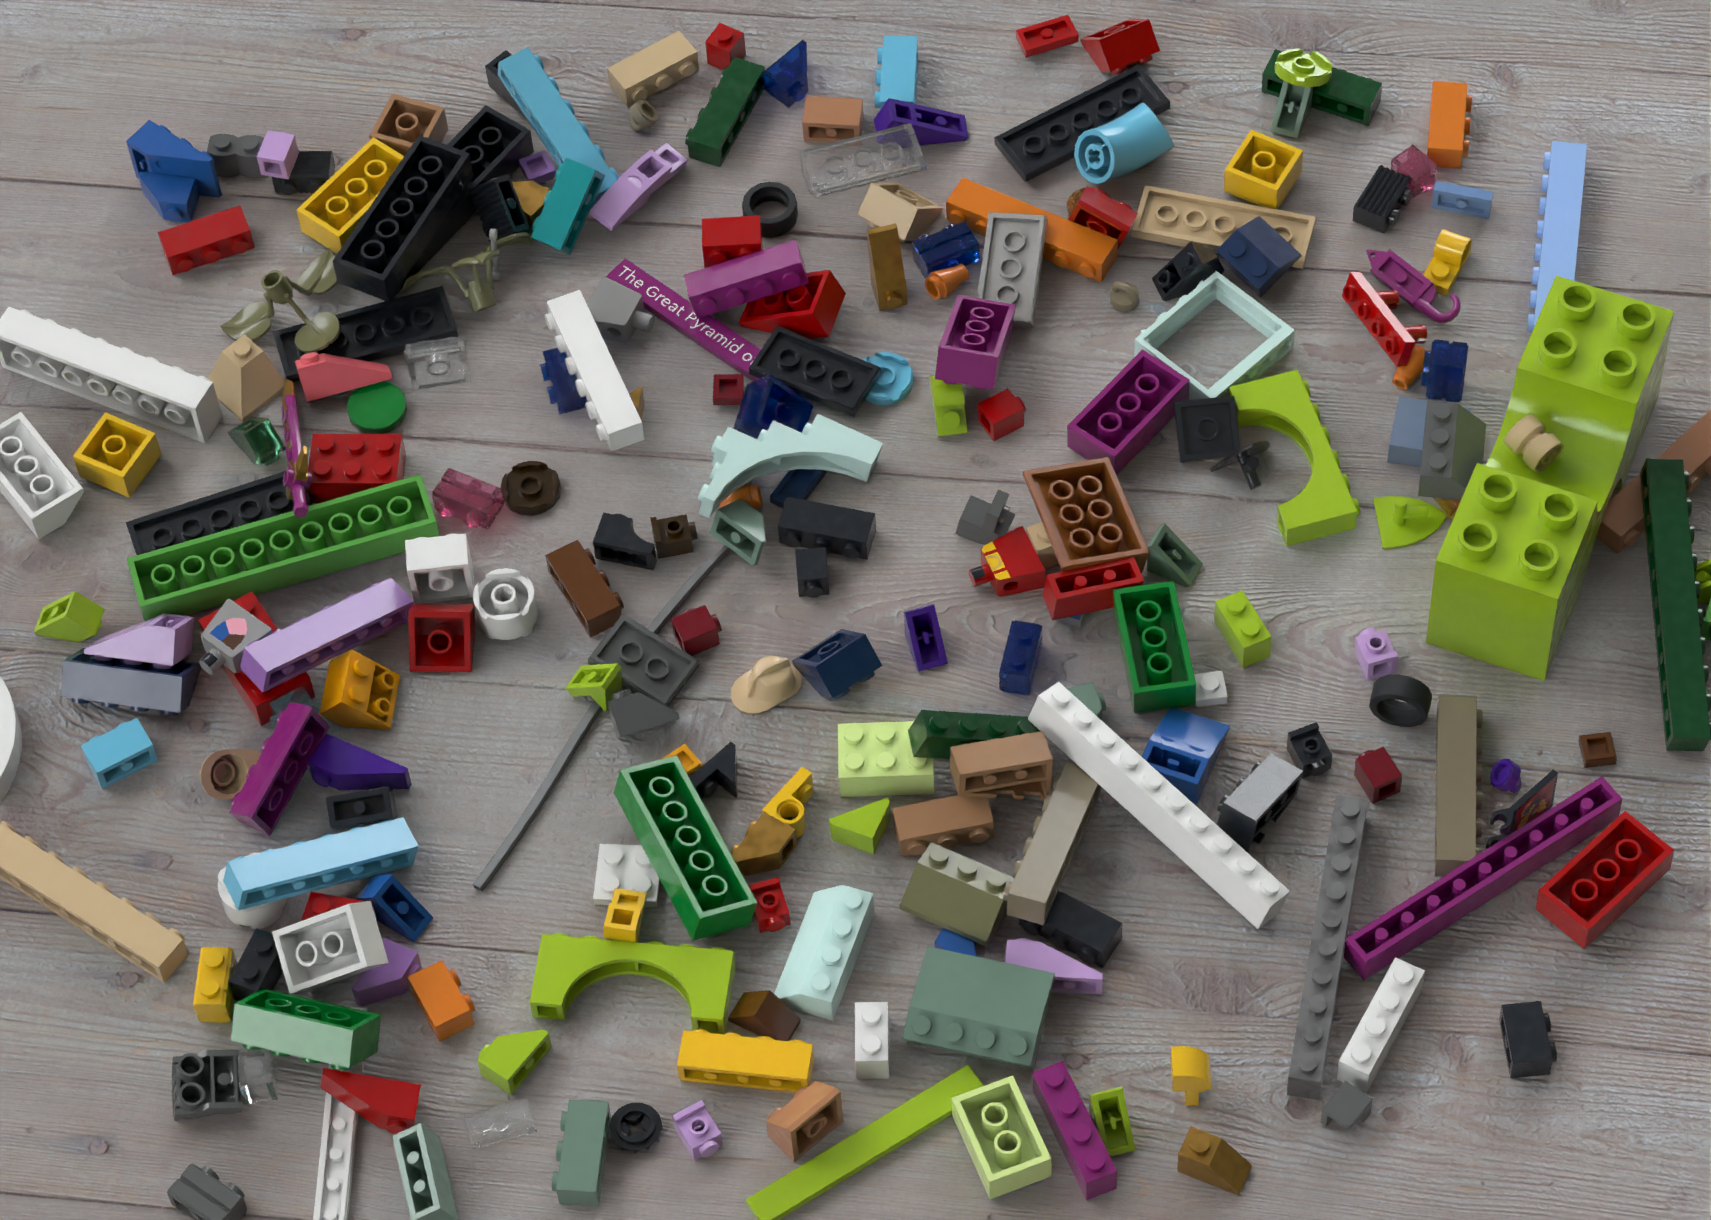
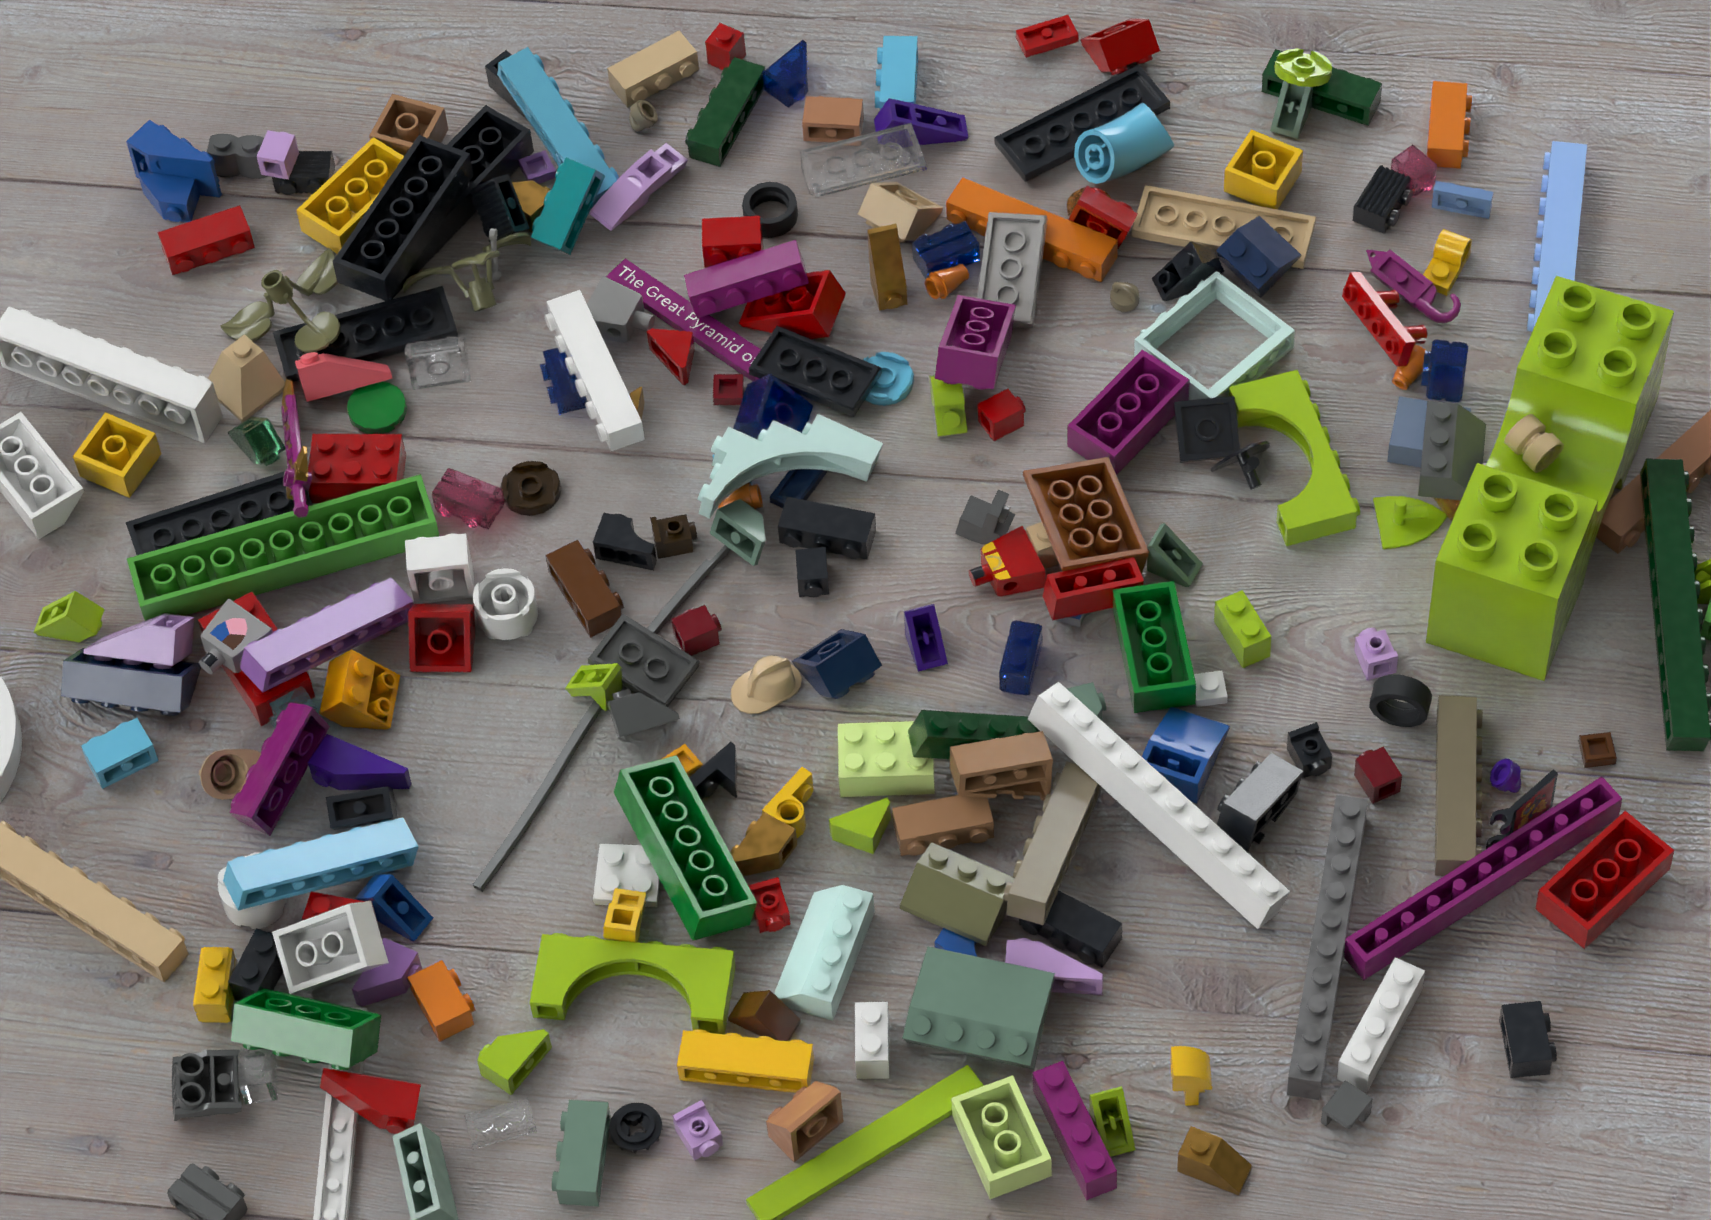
none -> red slope [647,328,695,386]

